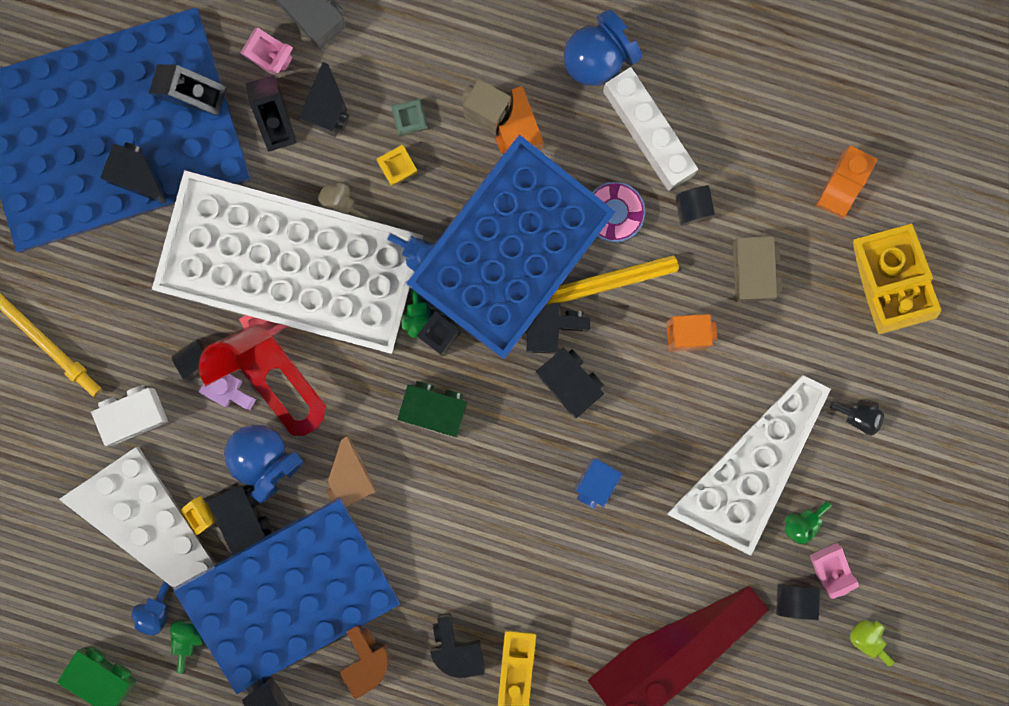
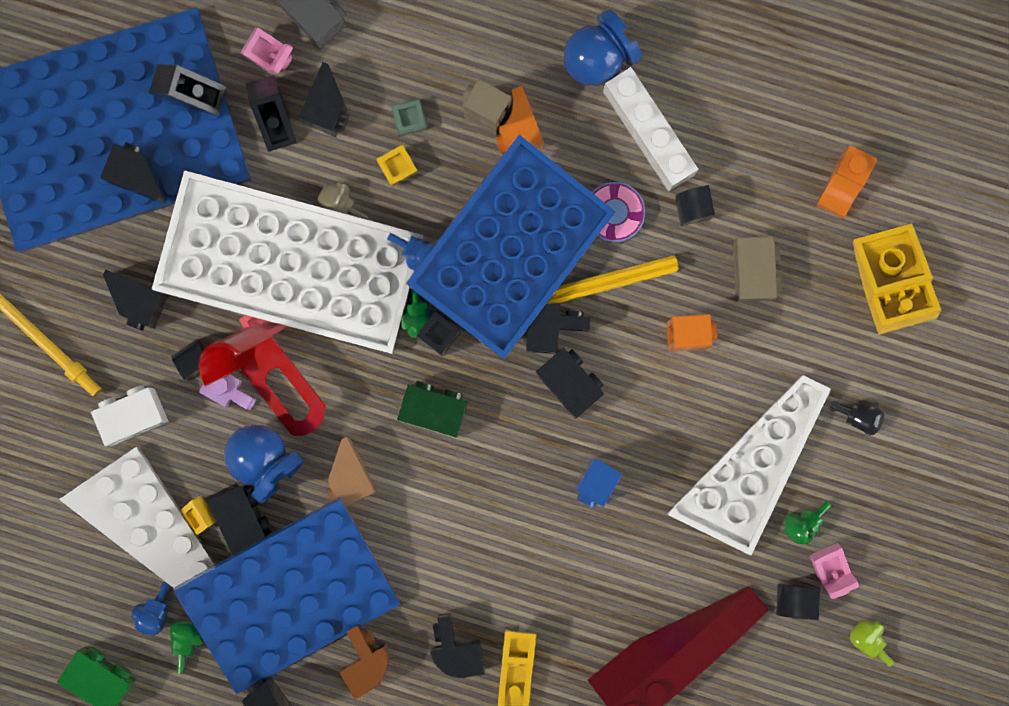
none -> black slope [103,269,169,331]

